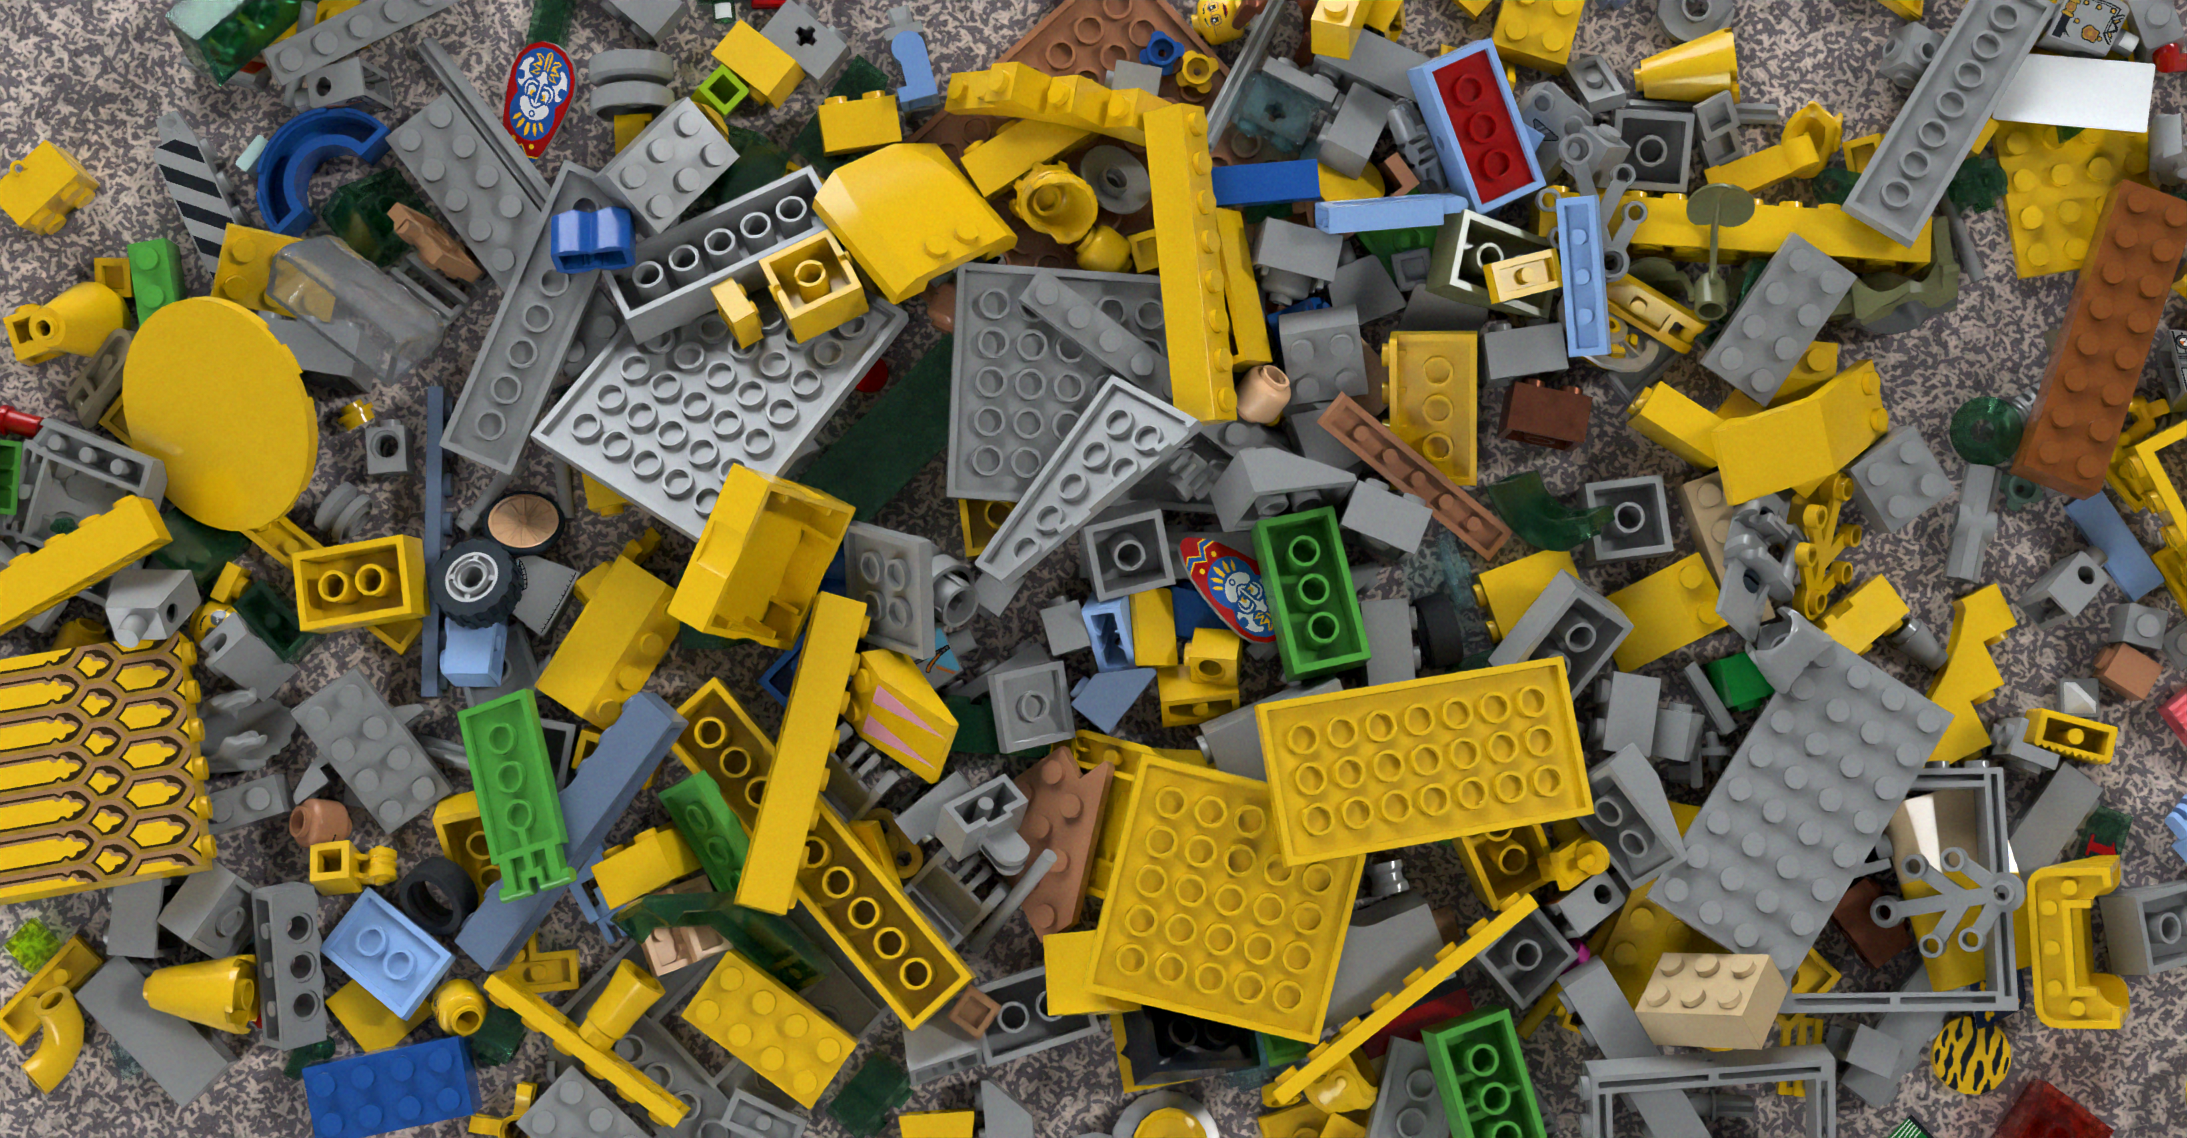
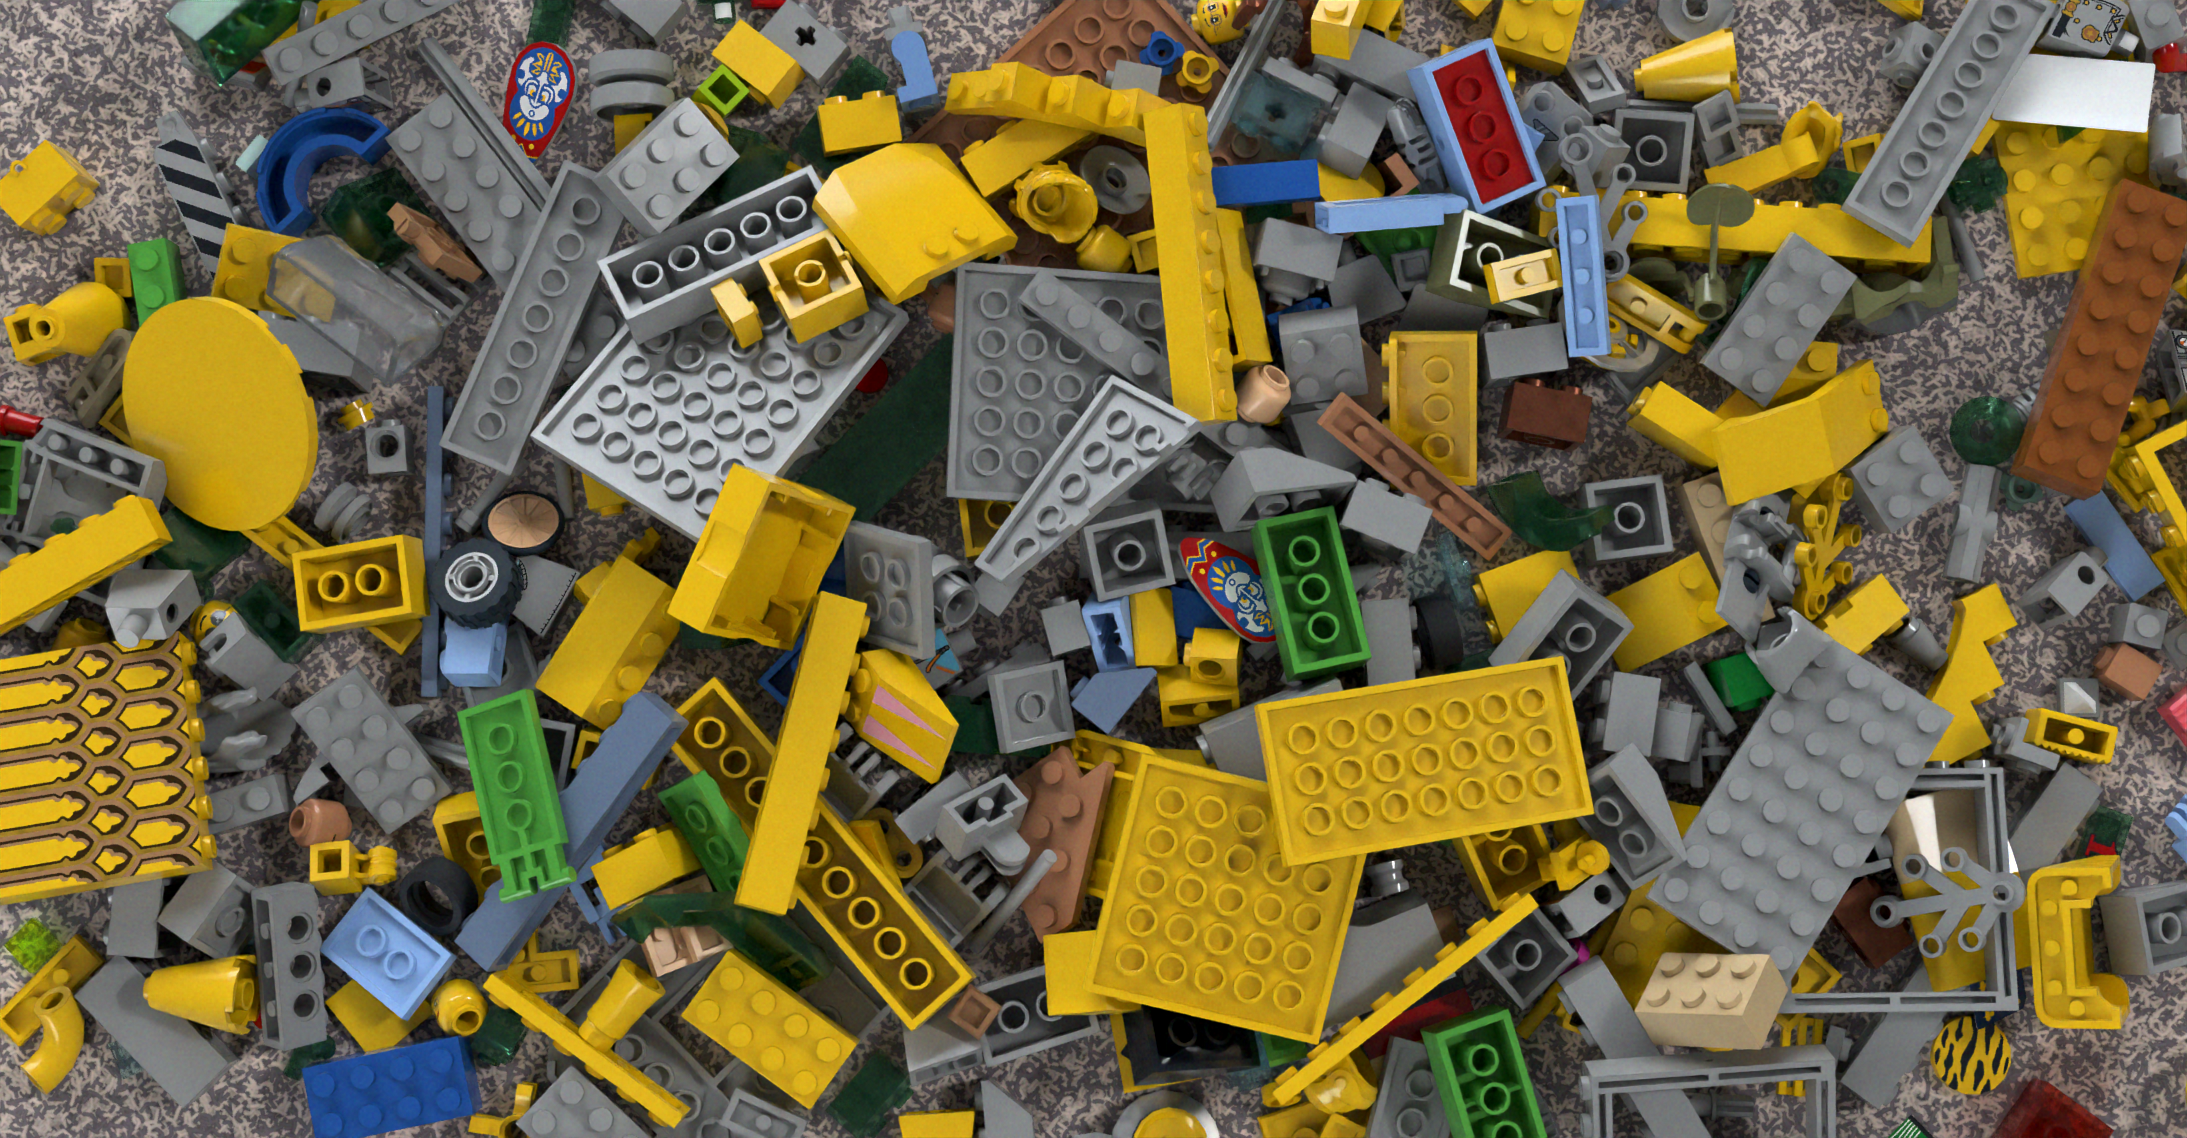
yellow plate [210,561,252,605] -> none
blue brick [551,206,636,274] -> none
light grey brick [1833,1019,1904,1079] -> none

